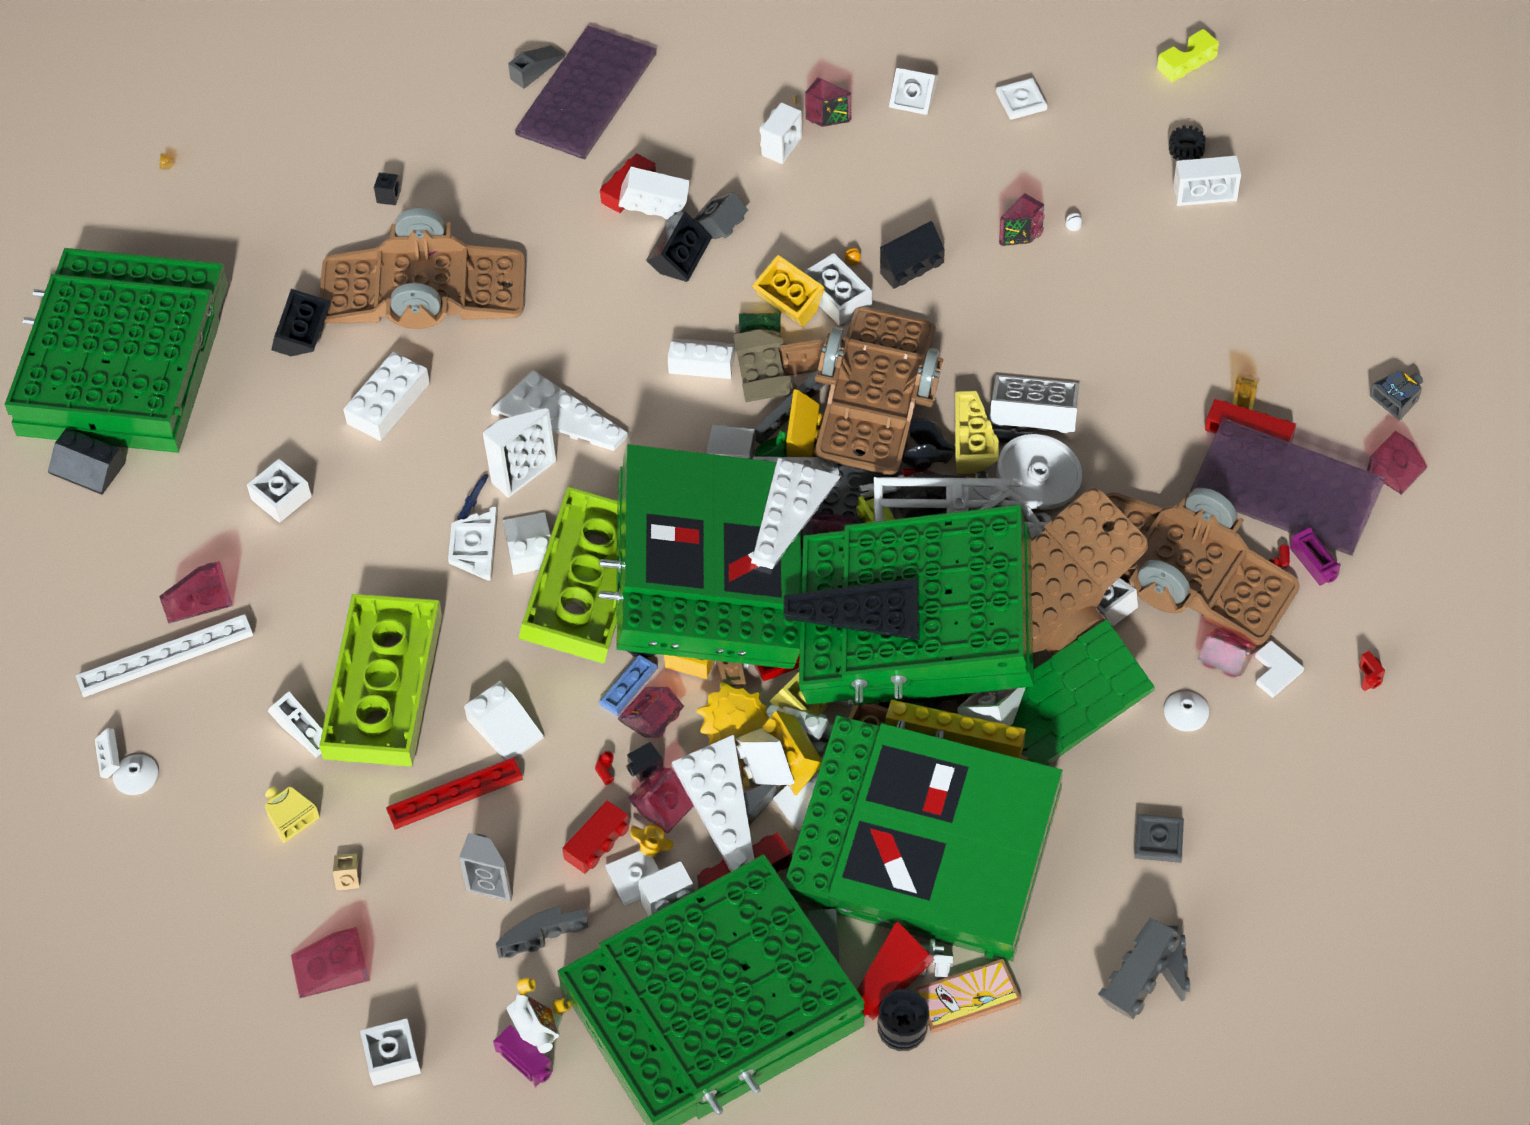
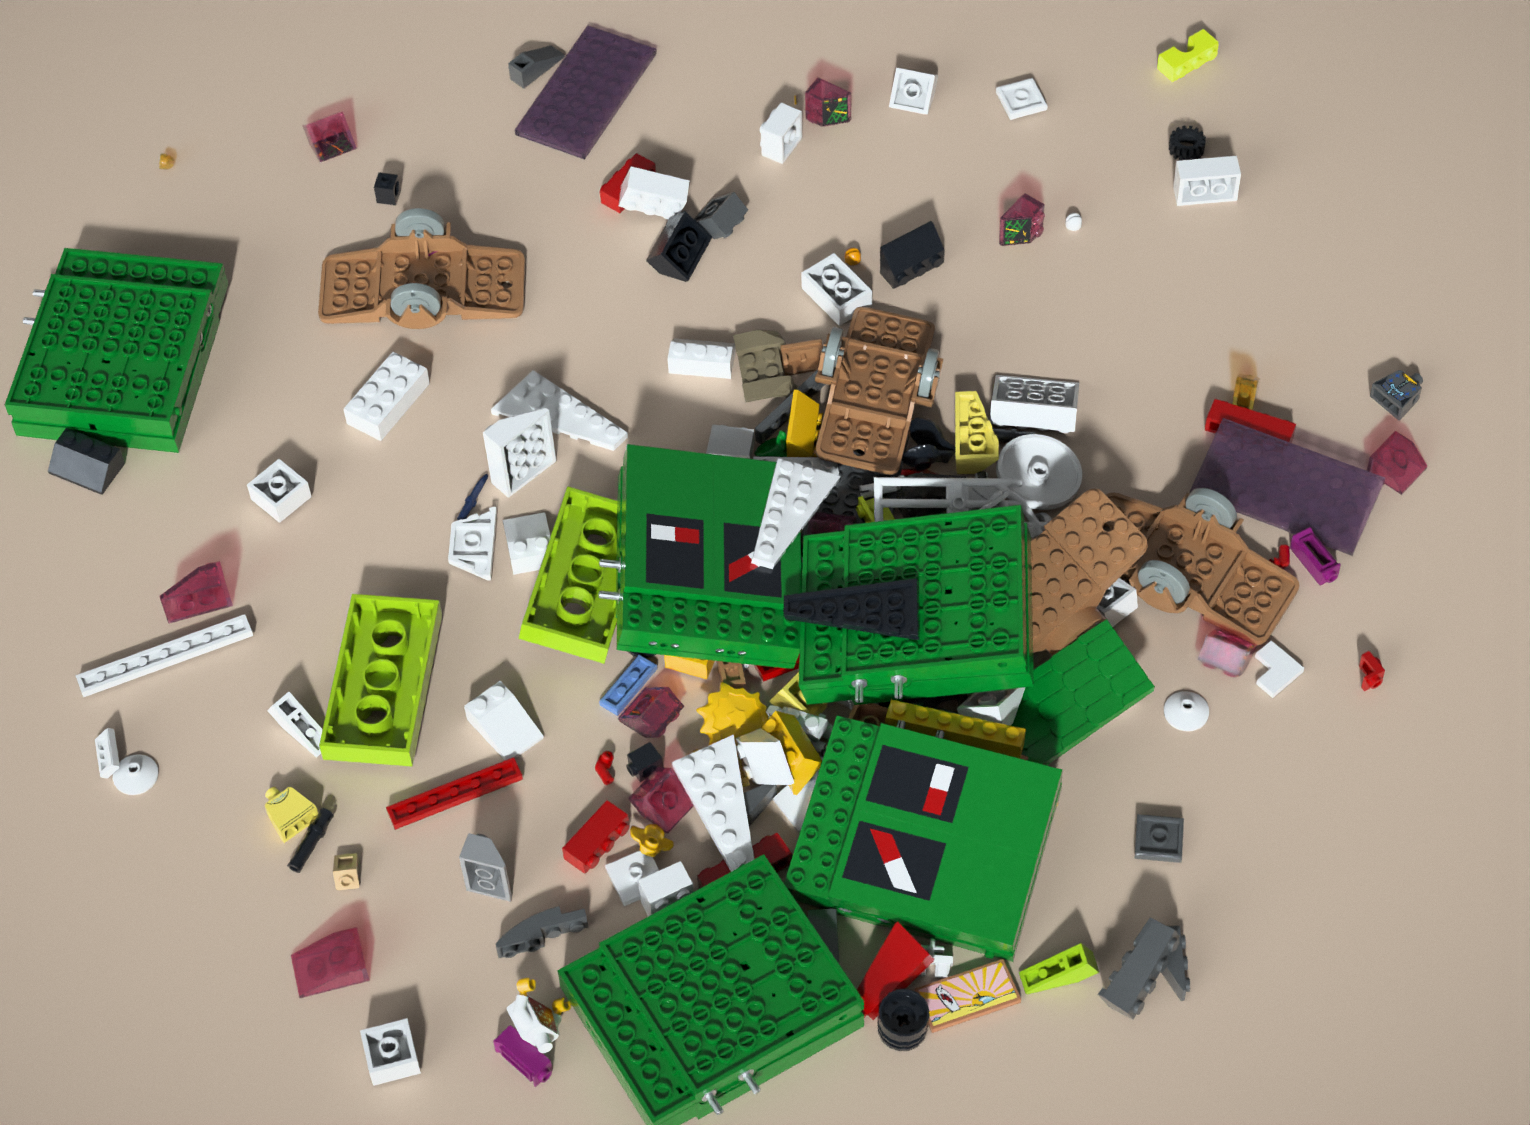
black slope [271,289,331,356] -> none
clear green hinge [739,312,781,333] -> none
yellow slope [752,255,825,328] -> none
none -> black pin [287,808,334,873]
none -> clear pink slope [302,111,357,162]
none -> lime slope [1019,943,1099,995]

